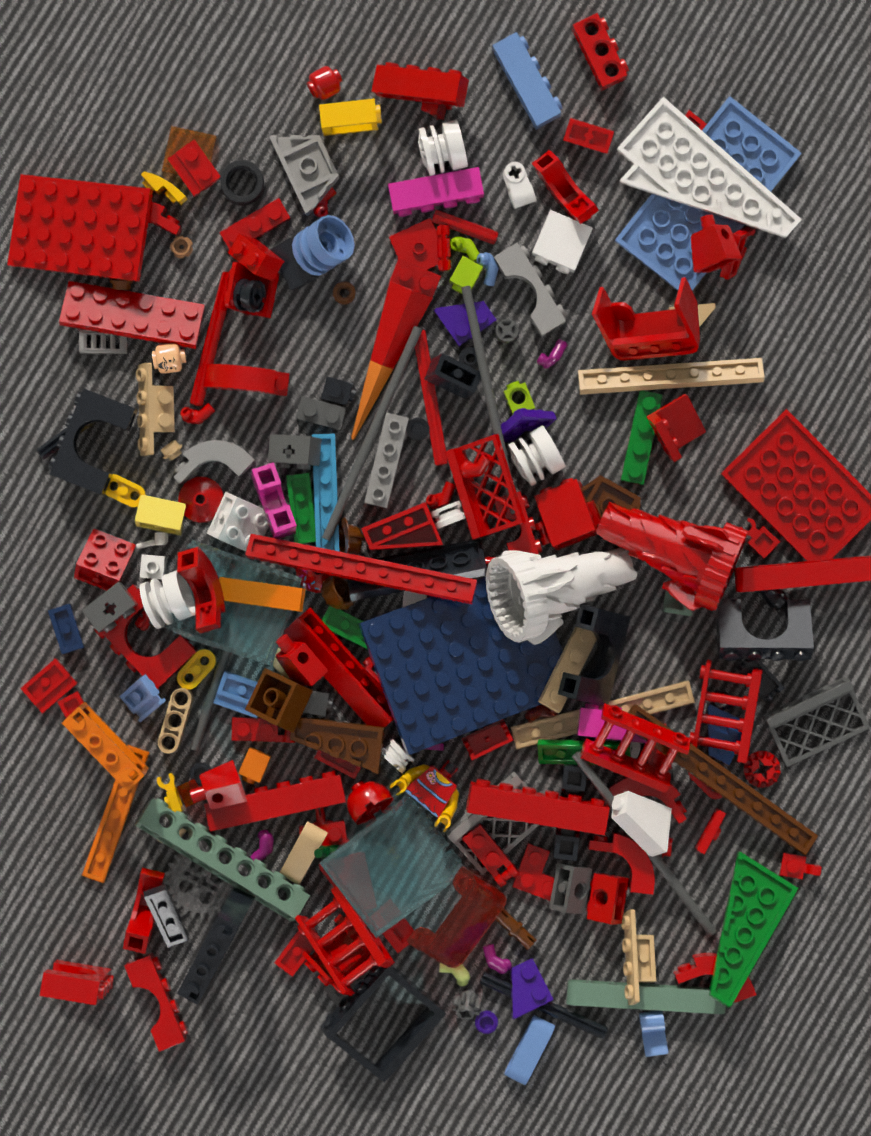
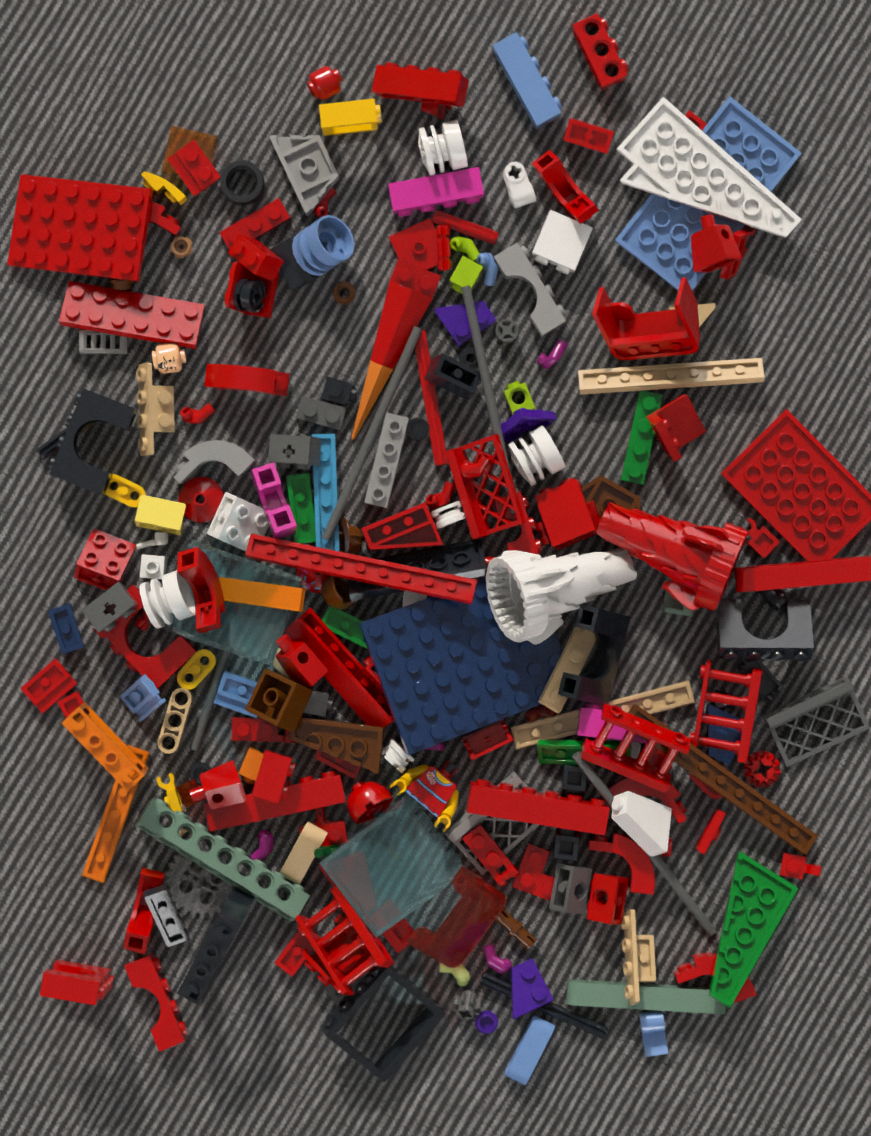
tan plate [161,440,182,460] -> none
red axle [190,272,229,406] -> none
none -> red piece [251,749,295,803]

